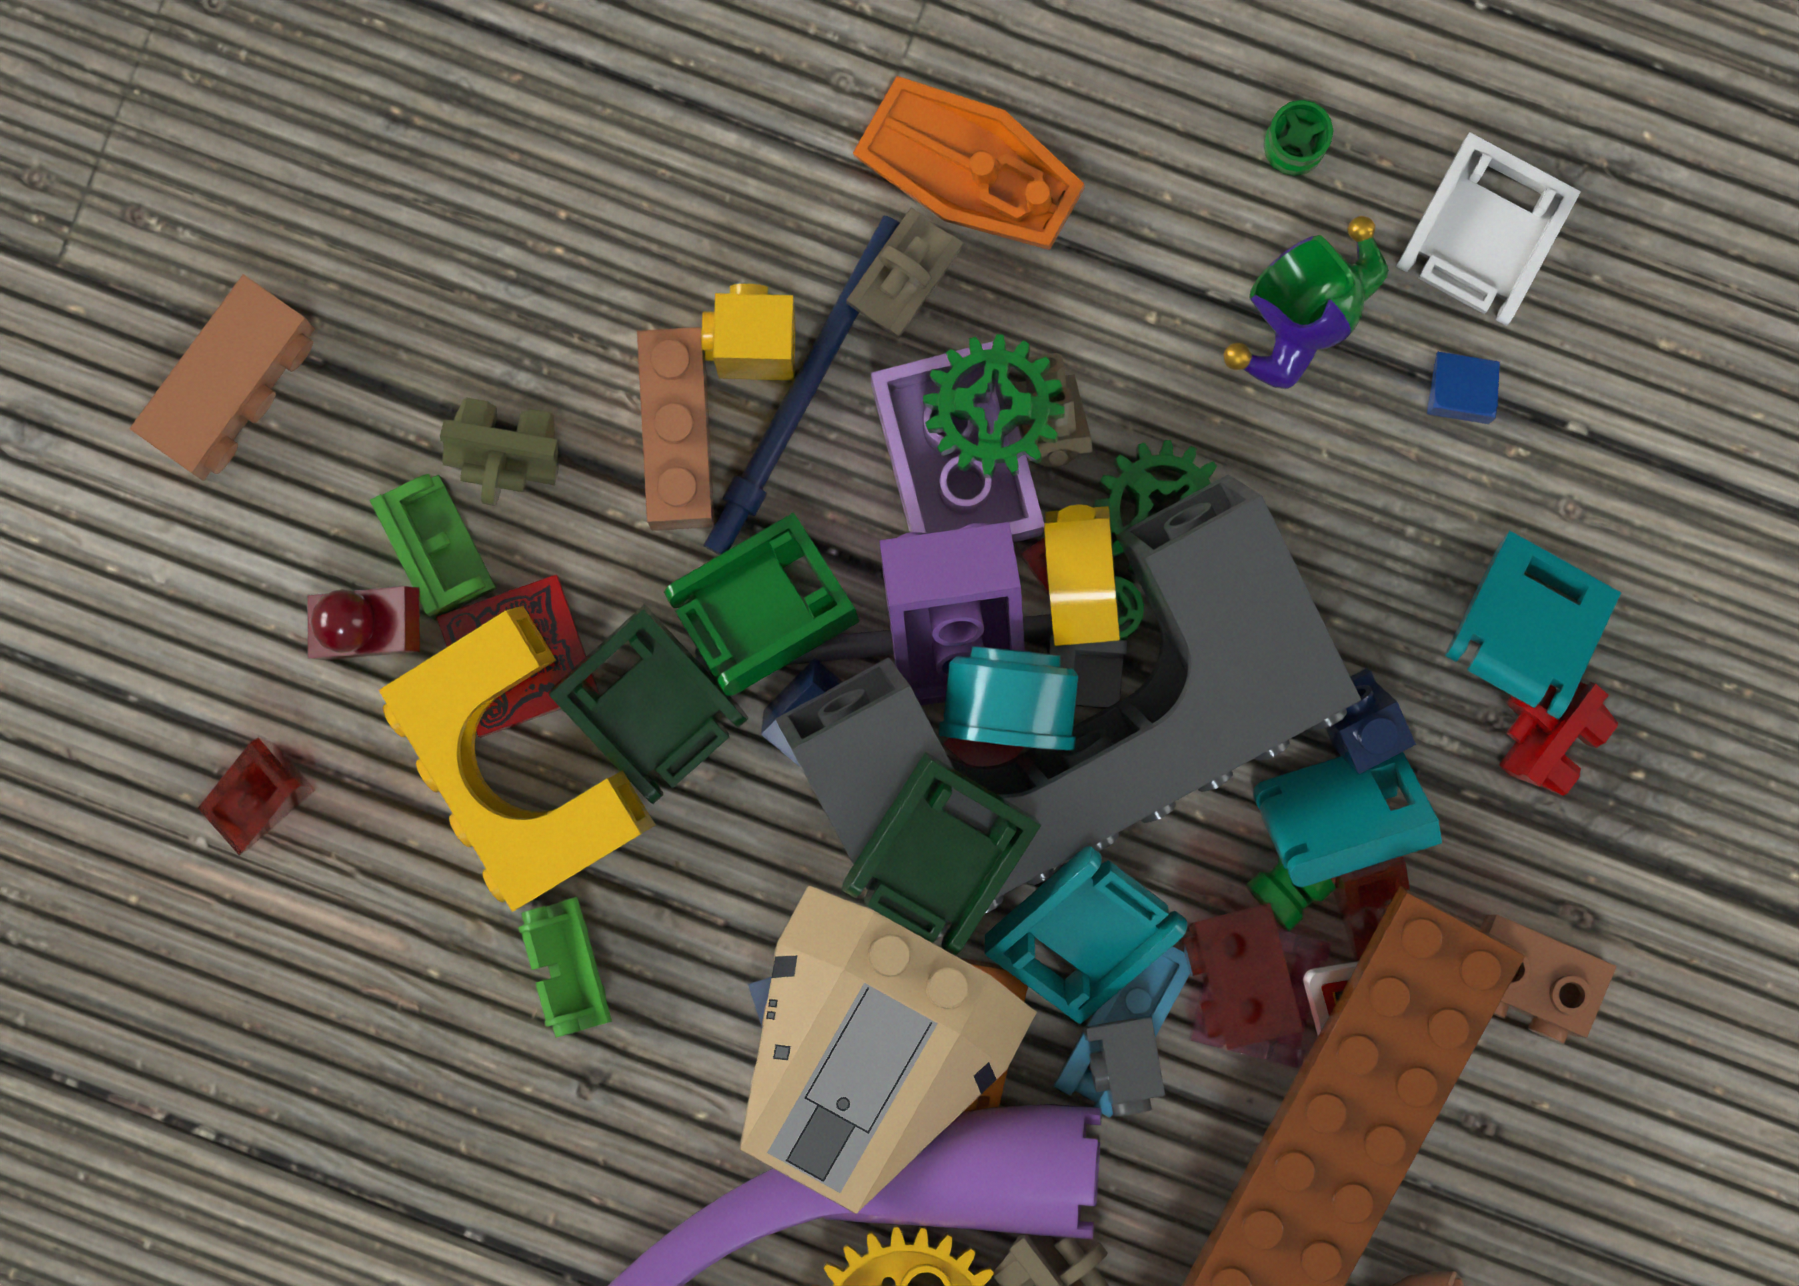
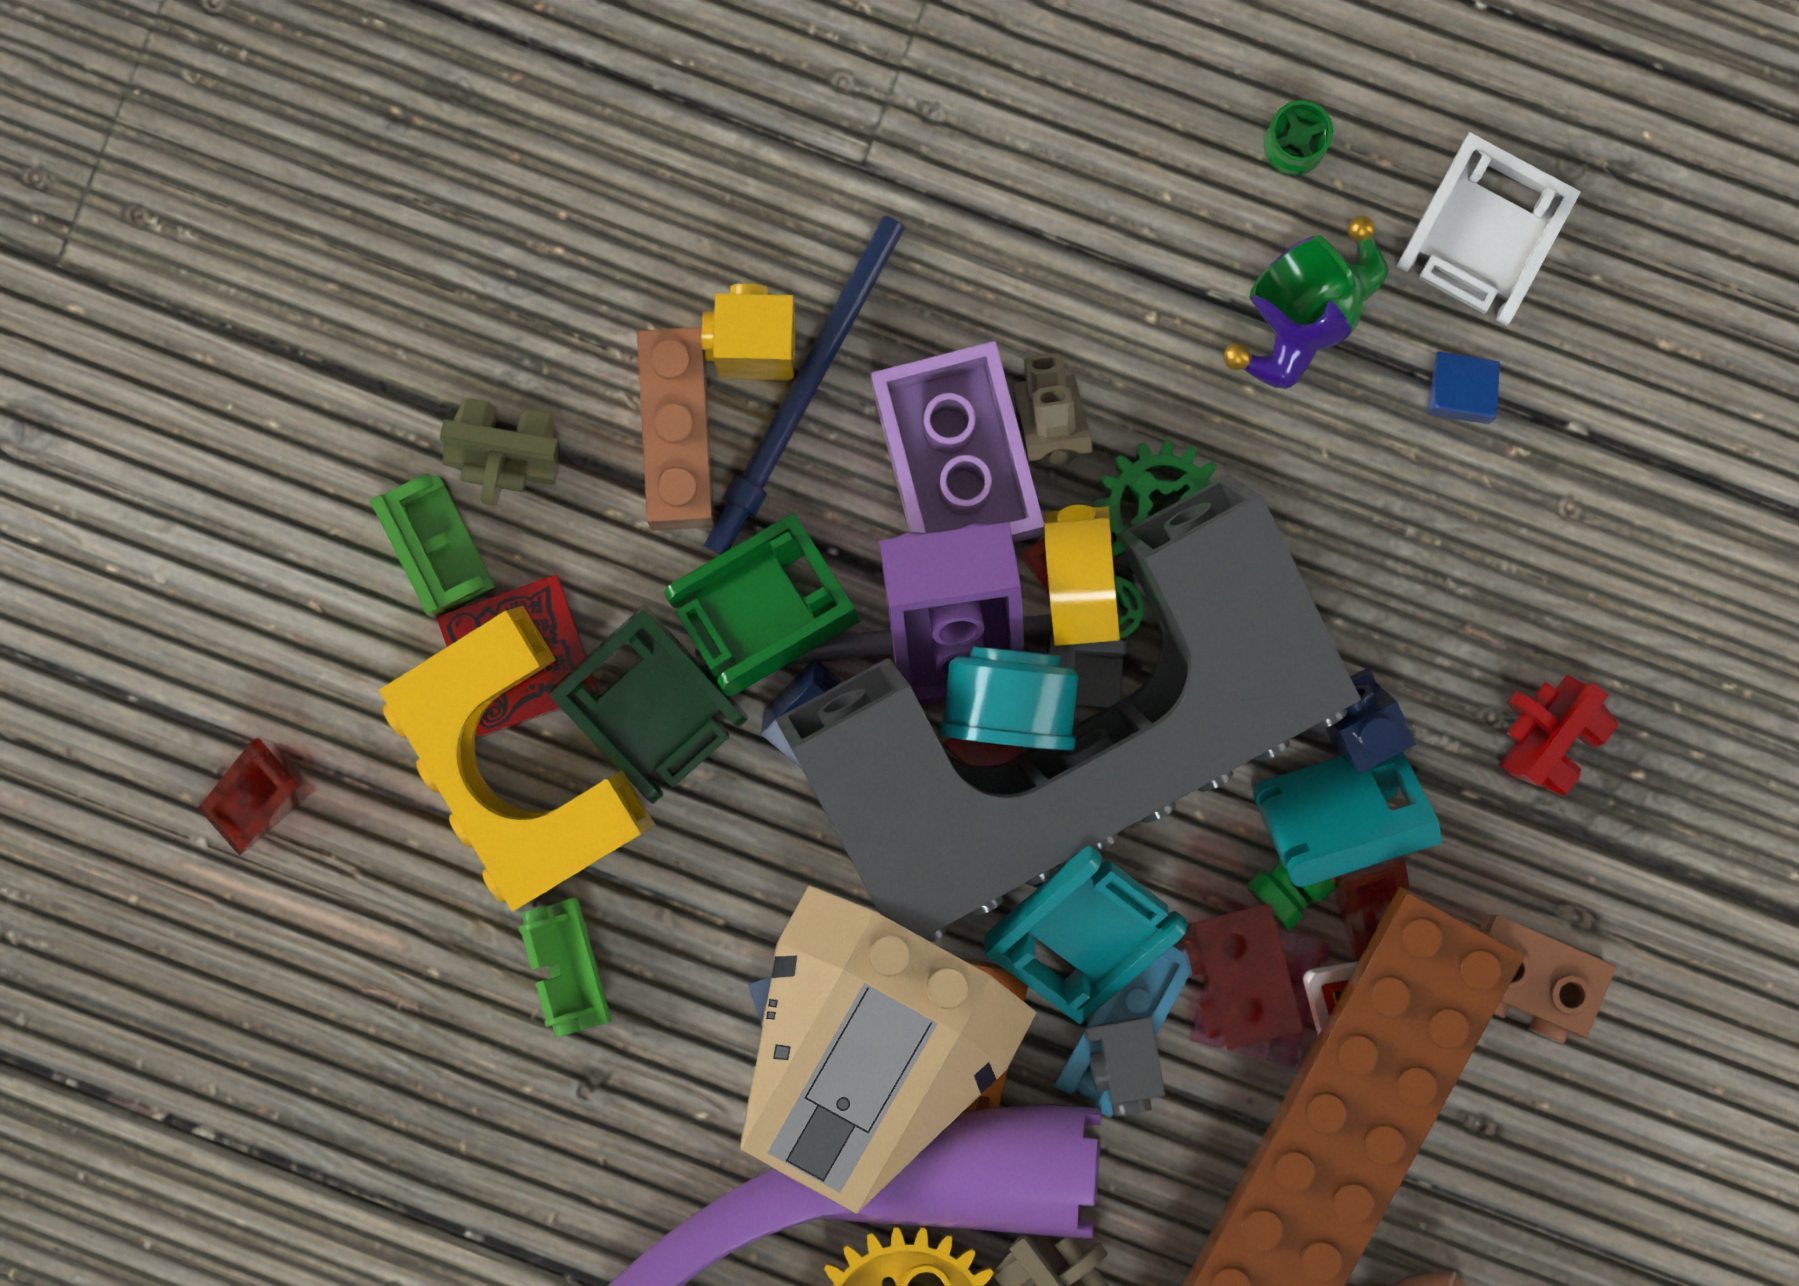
nougat brick [129,274,315,481] -> none
dark red tile [307,586,420,660] -> none
dark green container [842,752,1042,956] -> none
dark tan hips [846,207,964,339] -> none
orange piece [853,76,1085,250] -> none
green gear [923,334,1065,478] -> none
teal container [1444,530,1622,719] -> none

